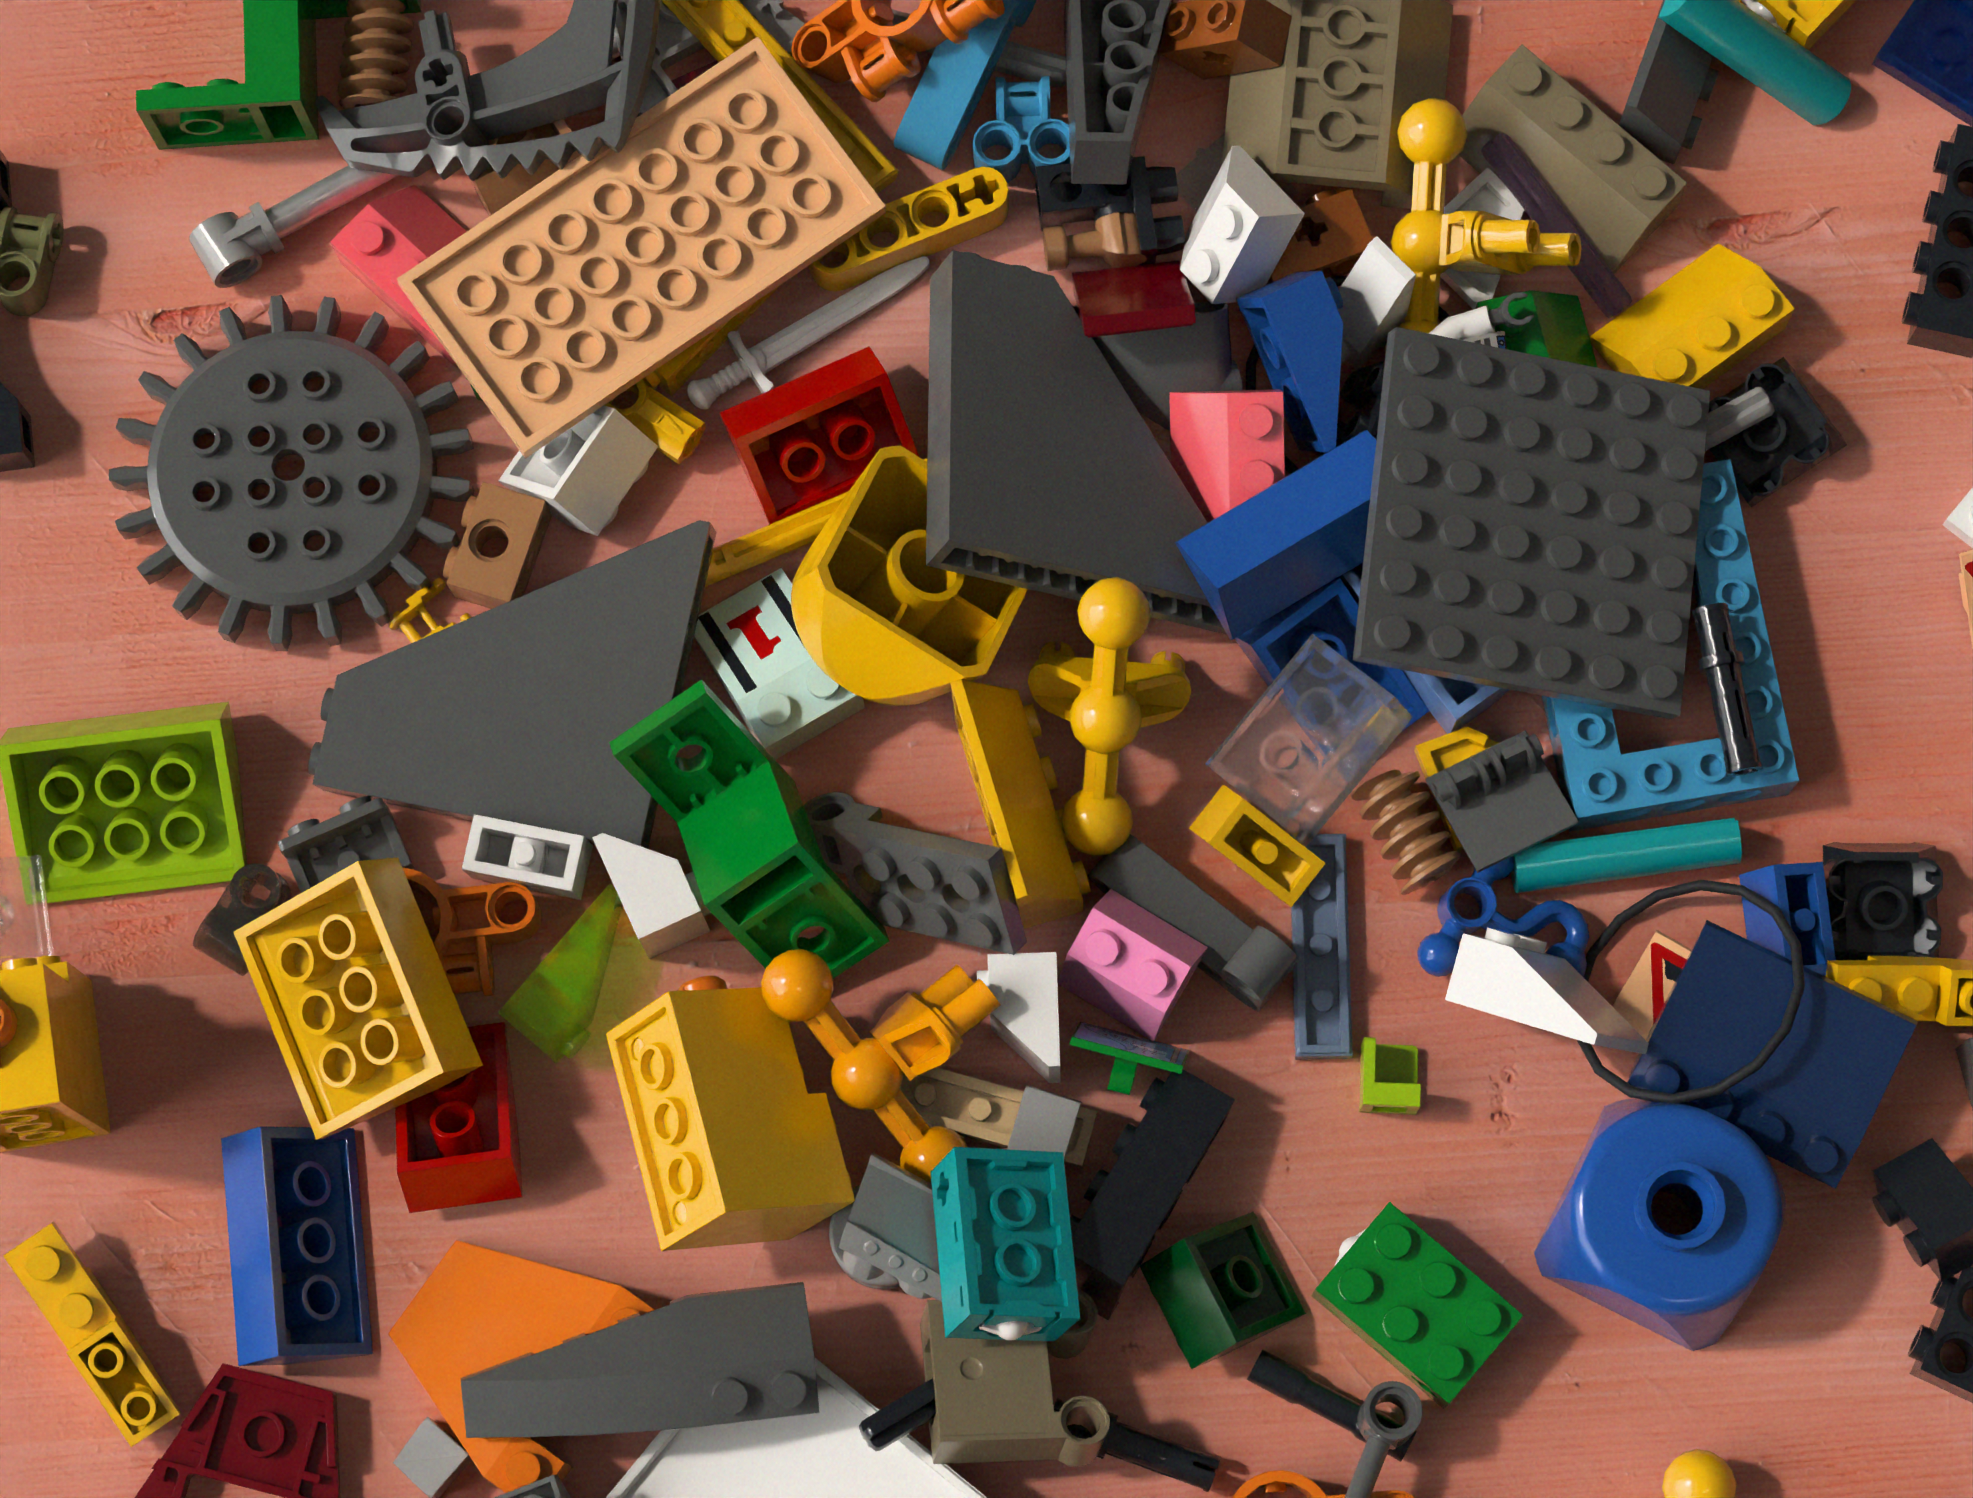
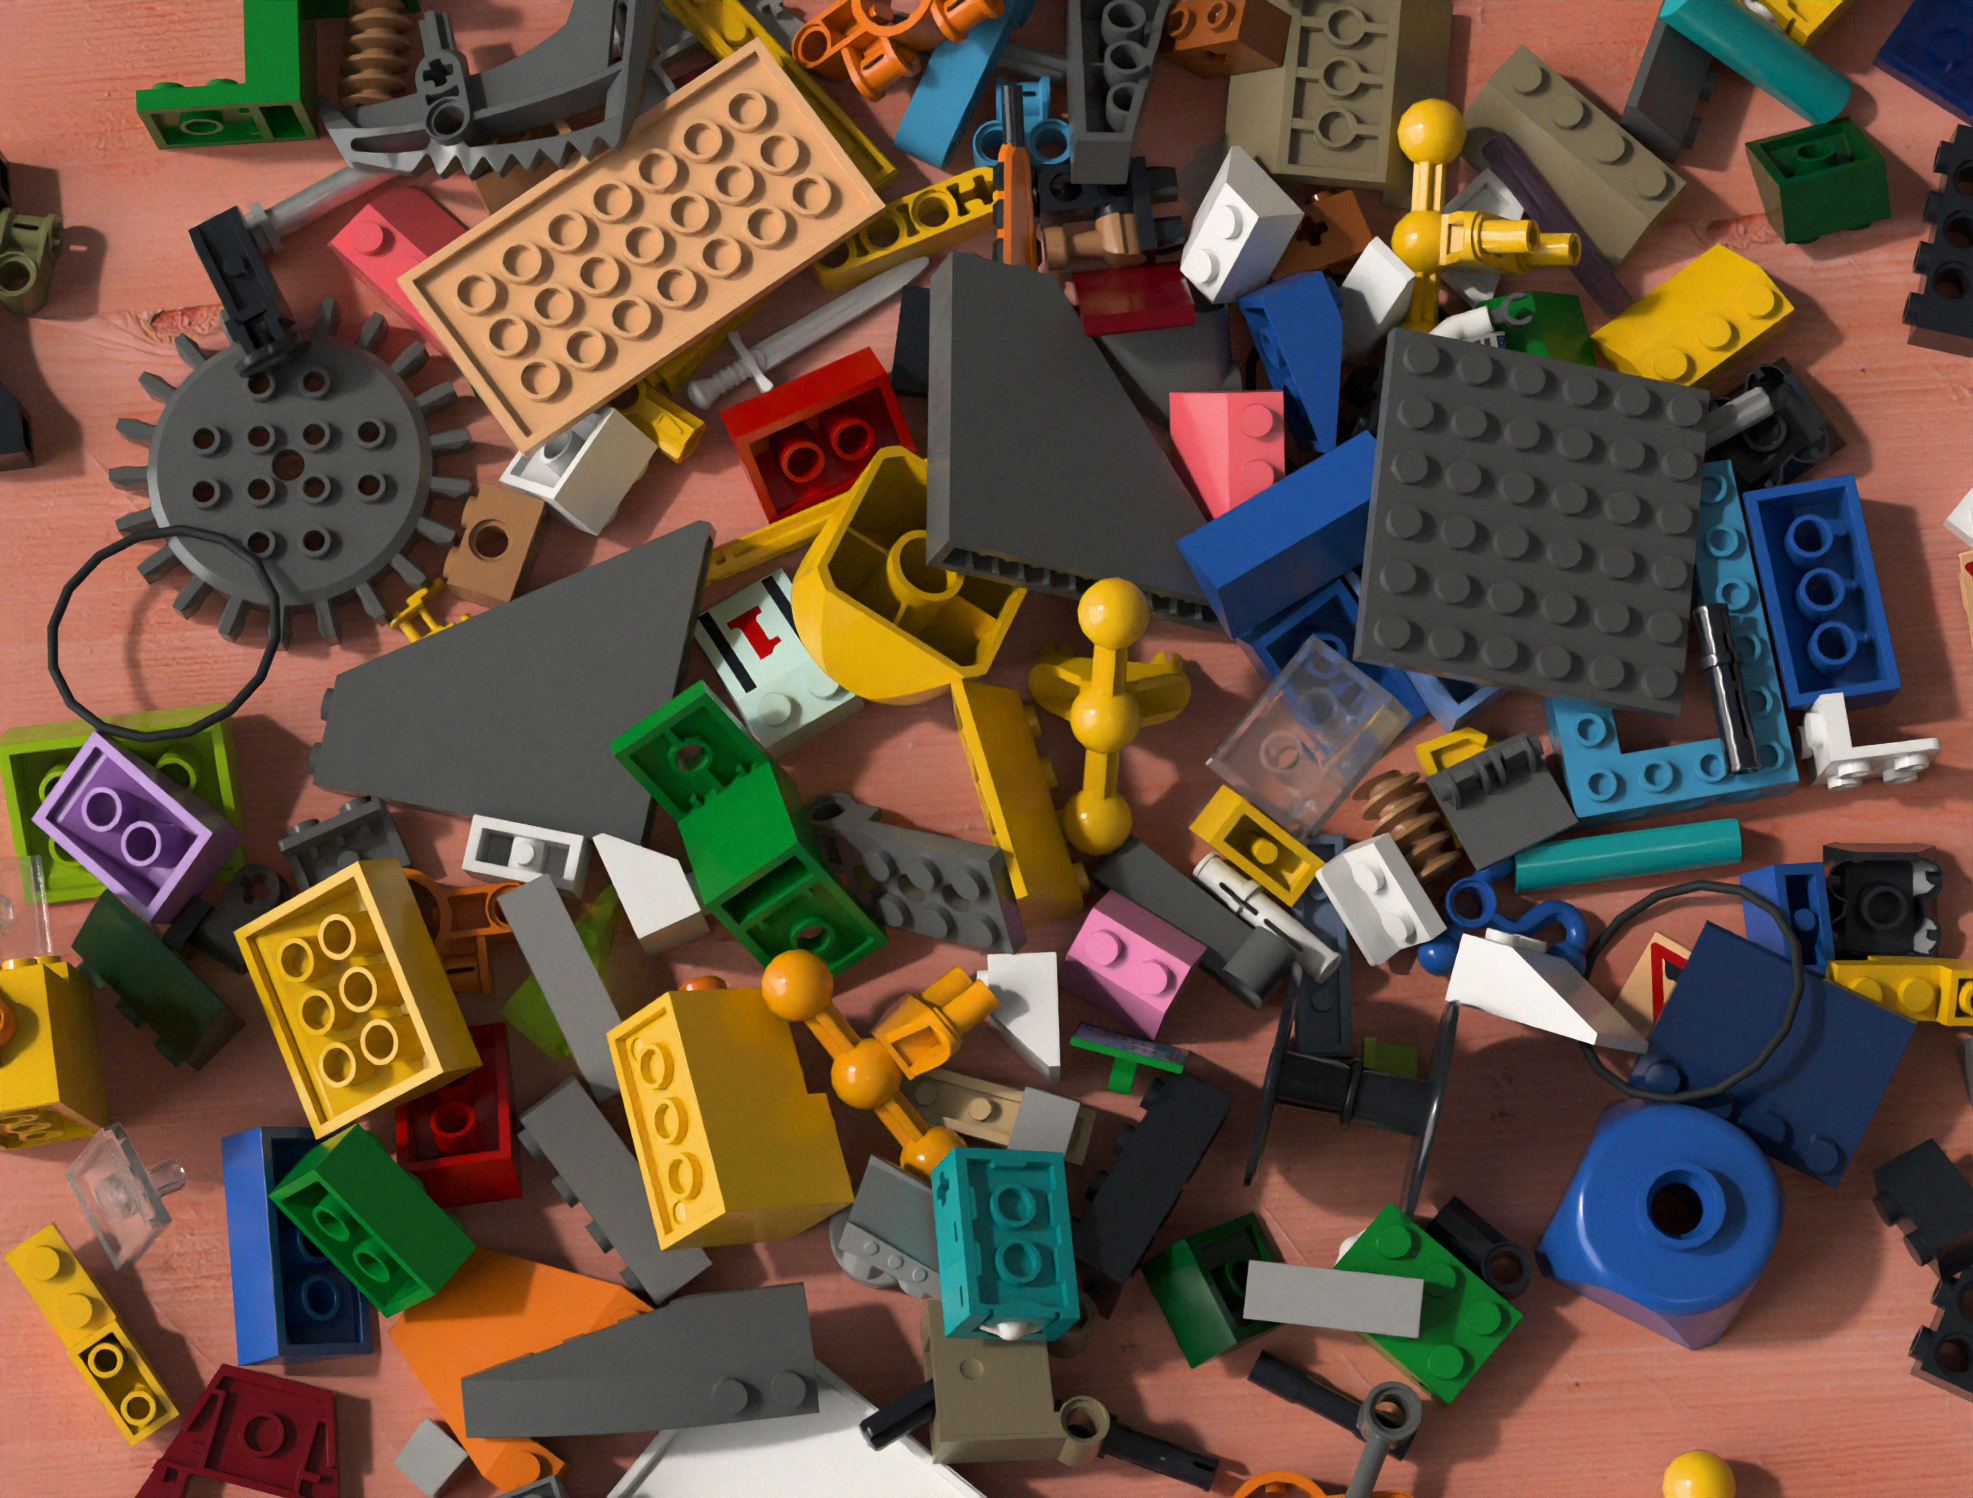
none -> medium lavender slope [31,730,244,924]
none -> black piece [47,525,281,743]
none -> clear tile [64,1121,186,1272]
none -> clear green slope [71,888,246,1071]
none -> black tile [162,895,223,961]
none -> black piece [188,205,312,378]
none -> green brick [268,1123,477,1318]
none -> light grey tile [496,873,622,1103]
none -> dark grey wedge [517,1073,713,1305]
none -> black tile [891,285,930,398]
none -> orange sword [992,85,1042,272]
none -> white pin [1191,851,1342,984]
none -> black piece [1243,962,1460,1225]
none -> light grey tile [1243,1259,1424,1338]
none -> white bracket [1316,832,1447,967]
none -> black piece [1425,1196,1533,1301]
none -> blue slope [1742,474,1902,711]
none -> dark green slope [1745,116,1891,245]
none -> white bracket [1794,692,1942,791]

